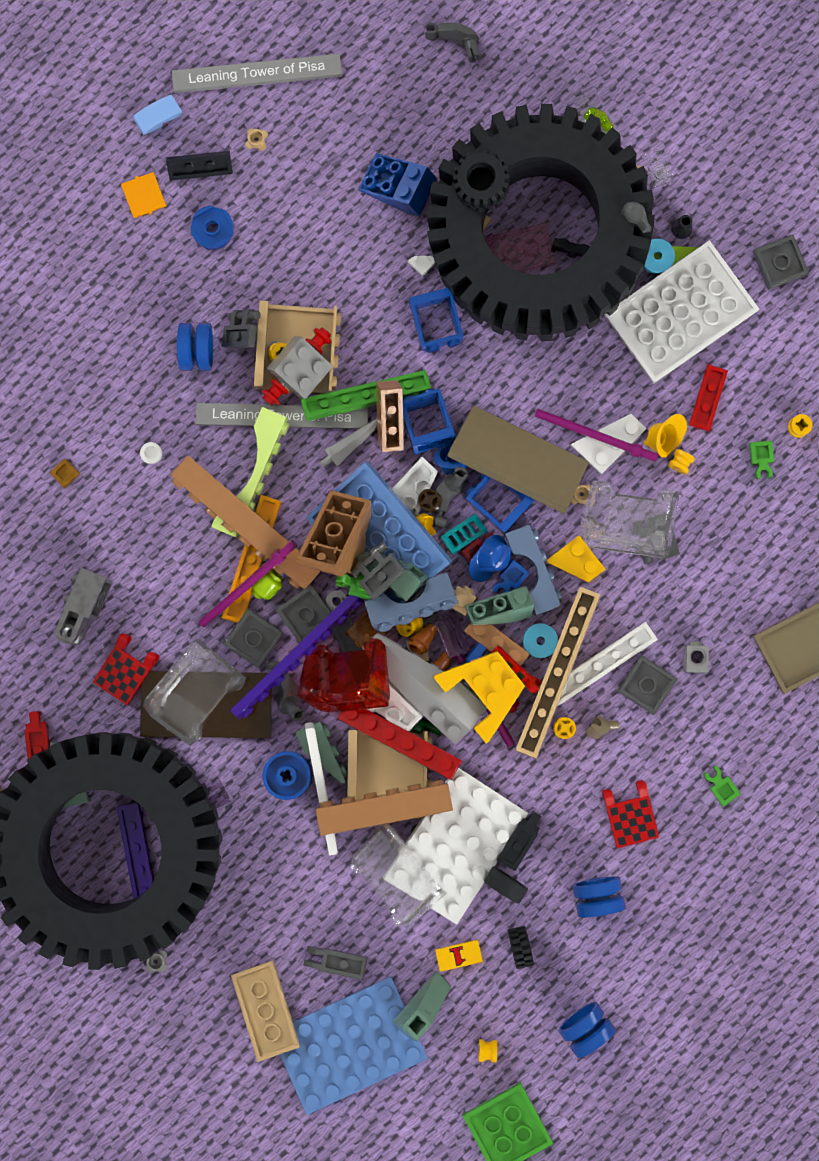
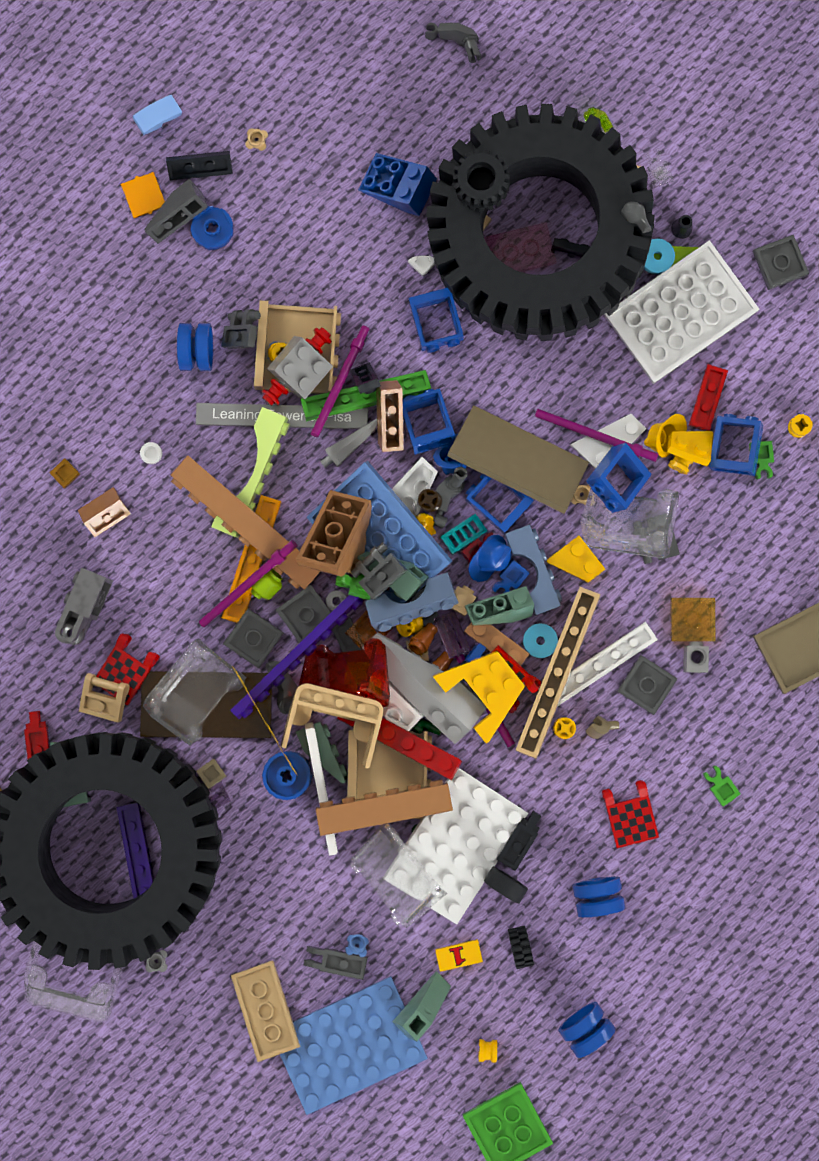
light grey tile [172,54,342,93] -> none
none -> clear windscreen [24,941,123,1023]
none -> medium nougat panel [78,487,131,537]
none -> tan plate [79,673,129,723]
none -> dark grey slope [144,179,208,244]
none -> dark tan plate [196,759,227,789]
none -> yellow piece [232,666,298,776]
none -> tan windscreen [281,683,384,769]
none -> magenta bar [311,325,370,437]
none -> medium blue plate [345,934,369,957]
none -> black plate [350,362,381,394]
none -> blue window [586,443,652,513]
none -> yellow wing [667,431,713,466]
none -> clear yellow plate [670,598,716,642]
none -> blue window [709,414,763,476]

